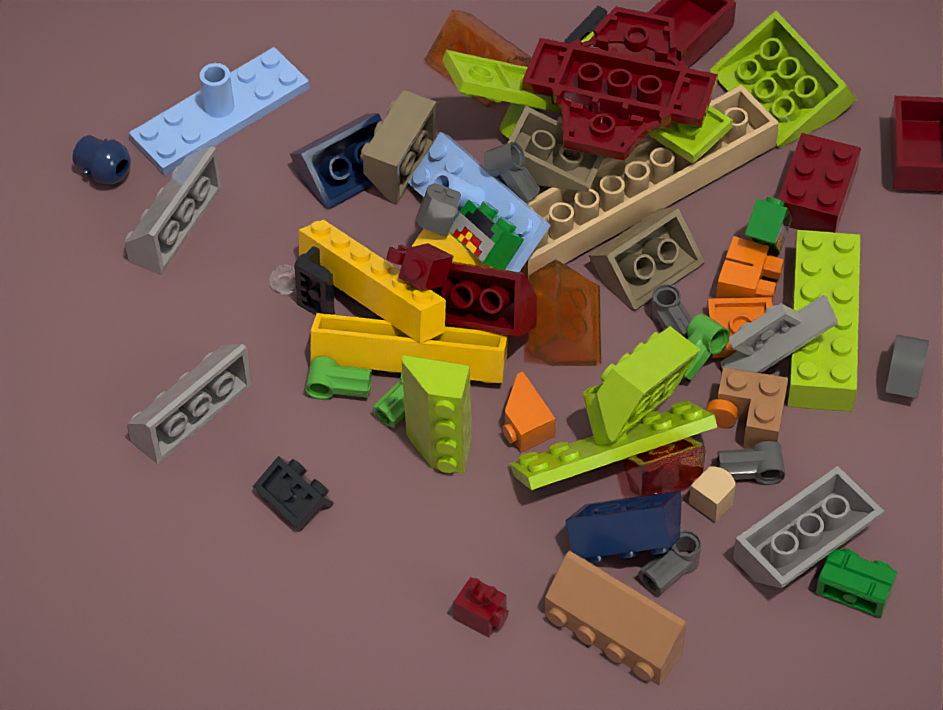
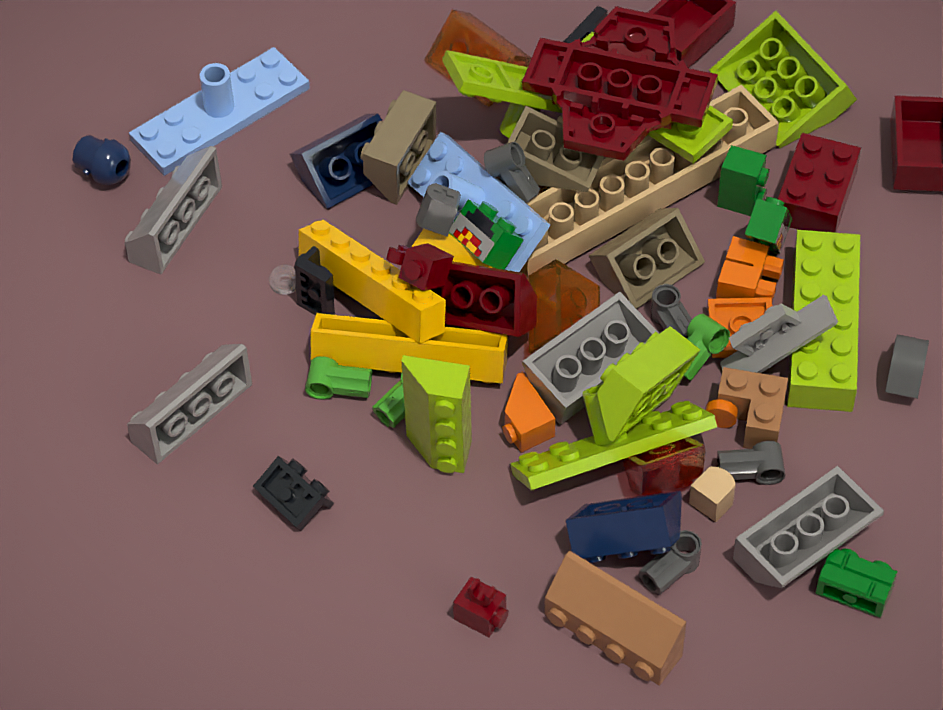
none -> light grey slope [522,292,658,425]
none -> green brick [717,145,770,216]

